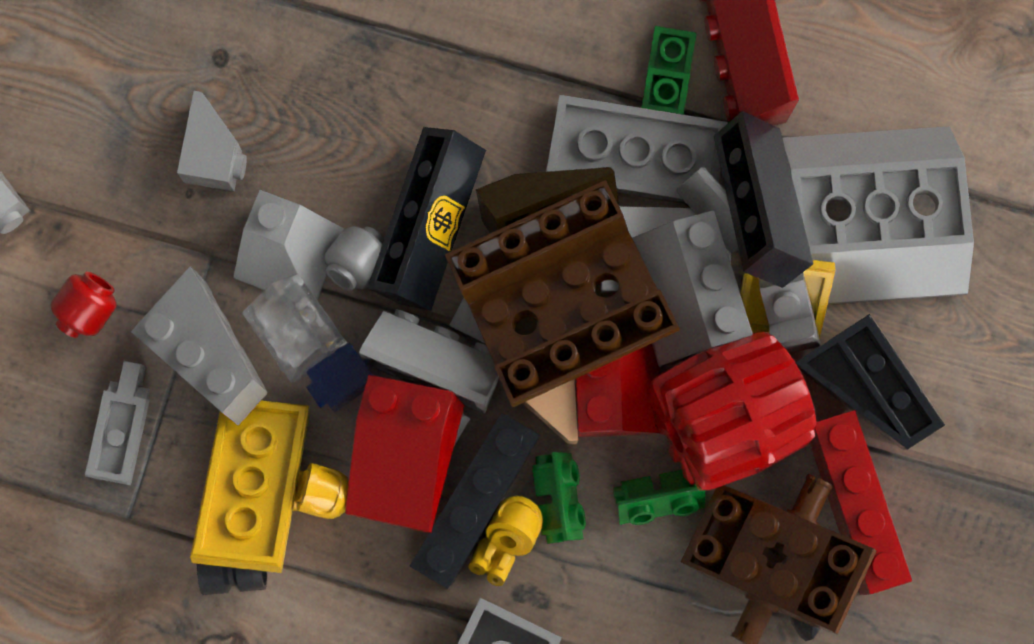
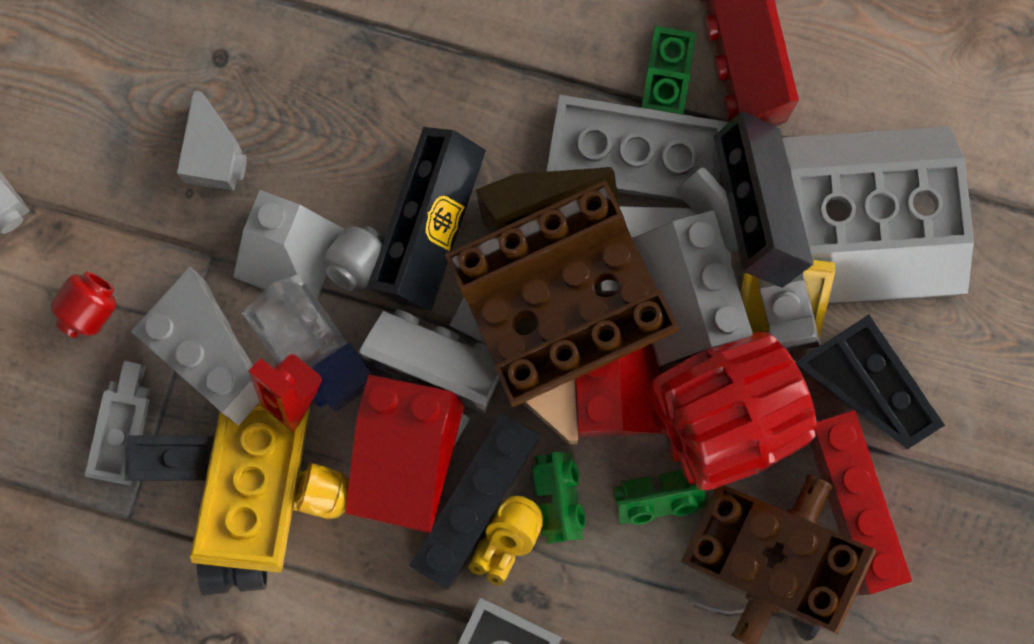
none -> black plate [125,435,215,481]
none -> red slope [248,354,322,432]

